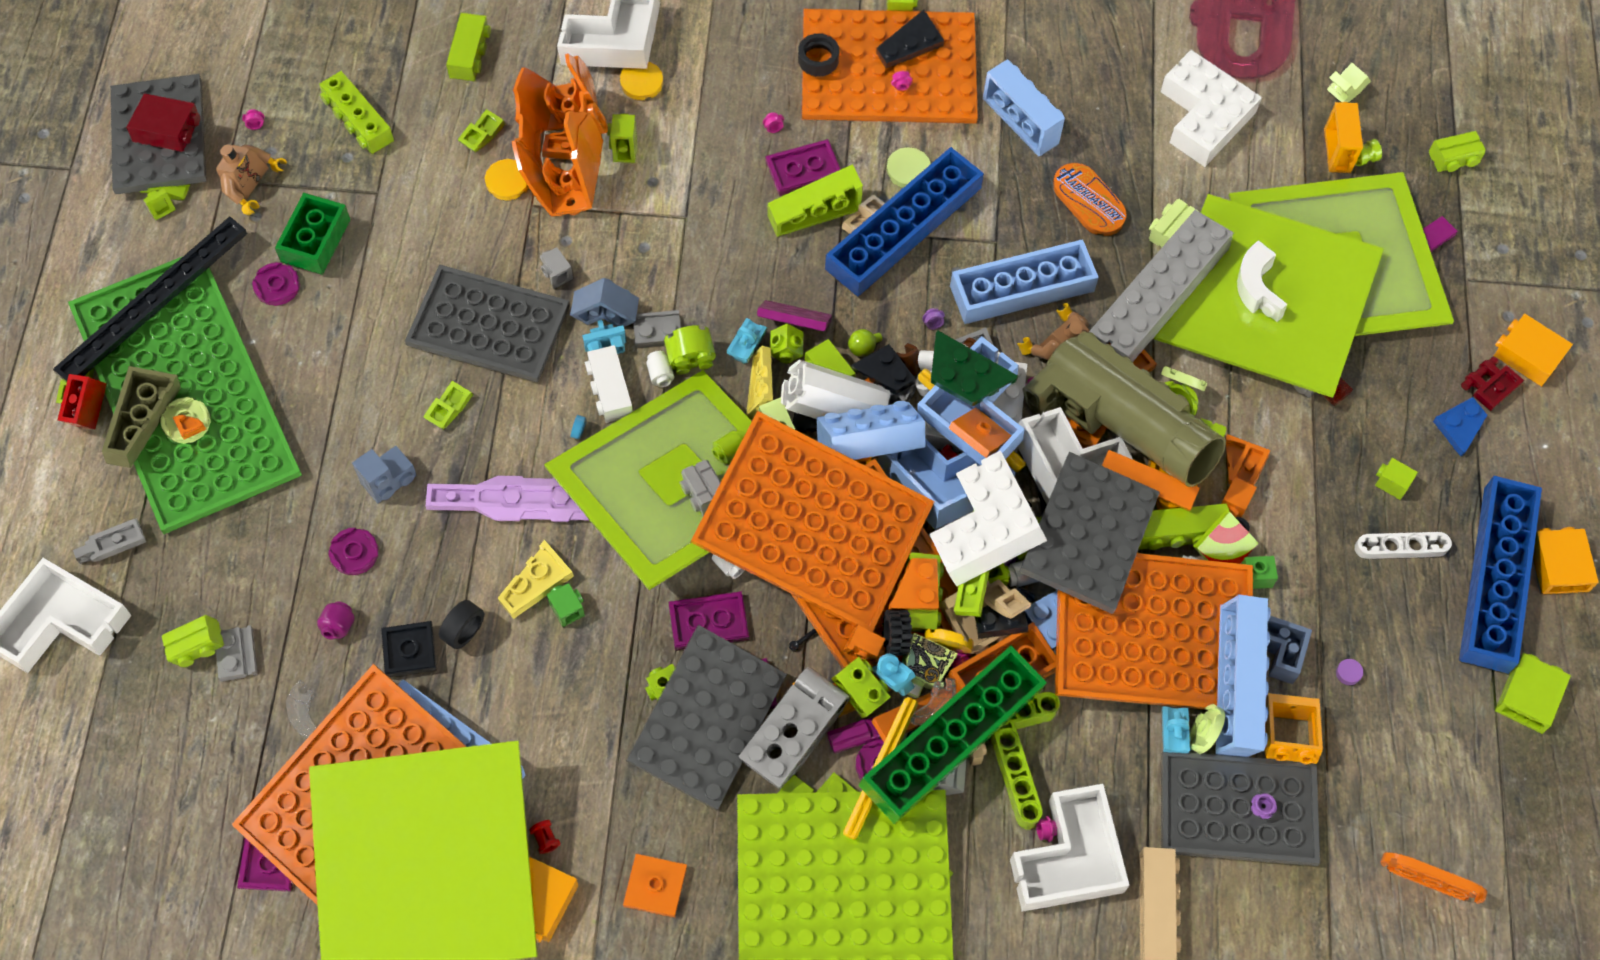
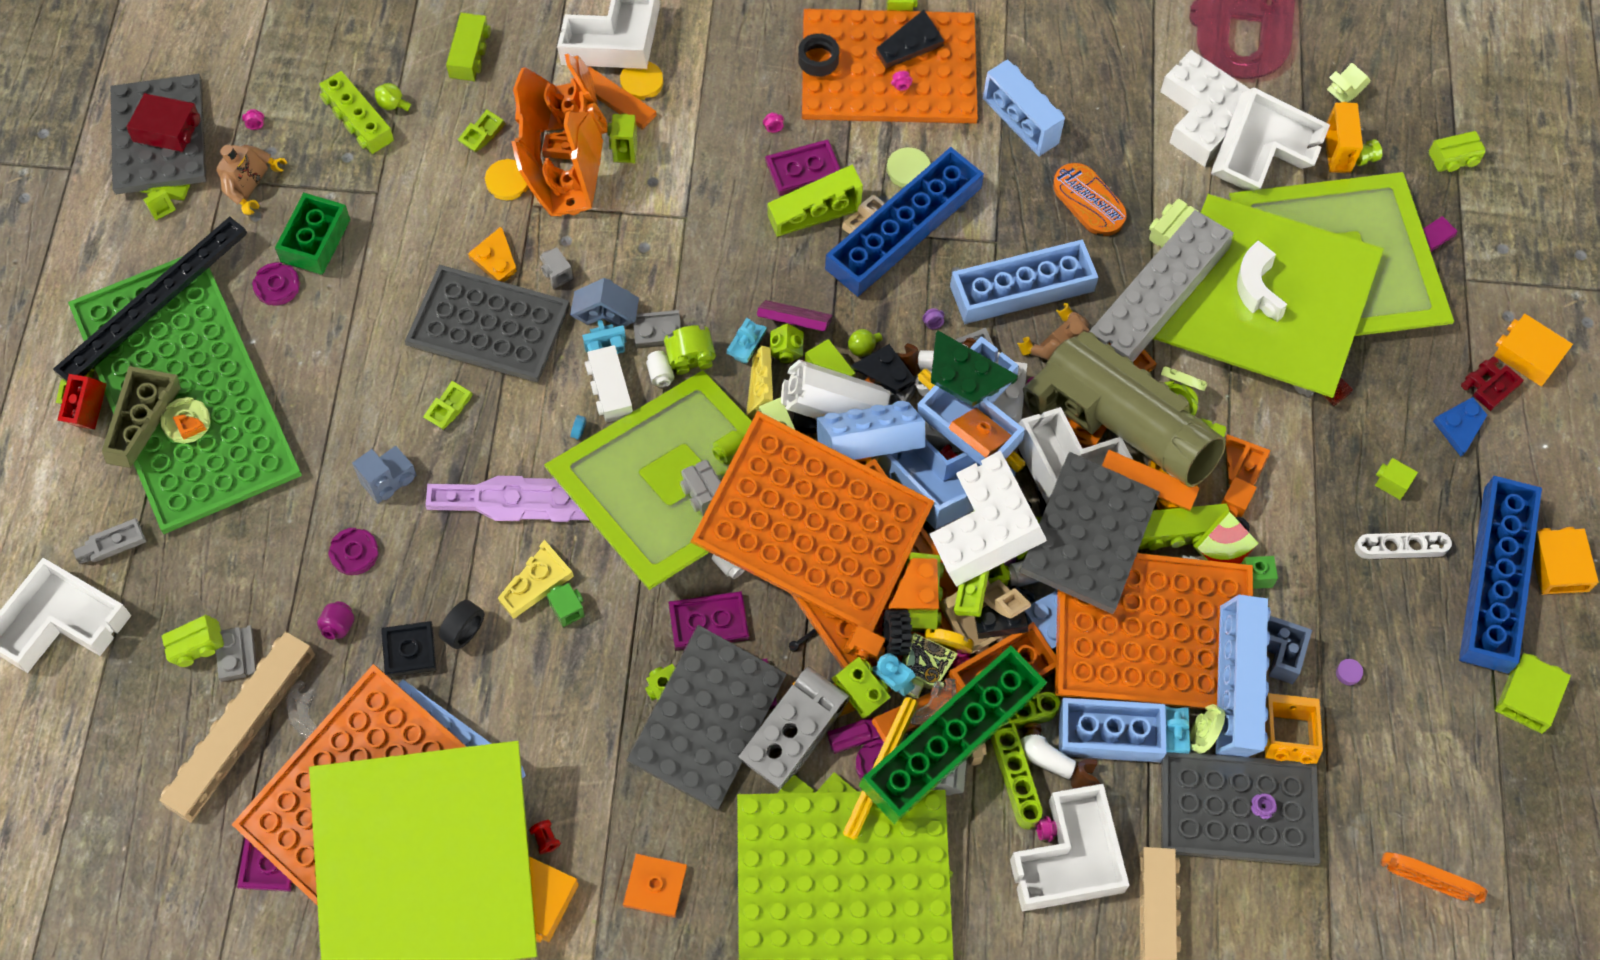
none -> tan brick [159,631,315,823]
none -> lime piece [375,83,411,112]
none -> light orange wing [468,227,517,282]
none -> orange tile [576,66,657,130]
none -> white piece [1020,723,1101,789]
none -> light blue brick [1059,698,1166,763]
none -> white piece [1211,88,1330,191]

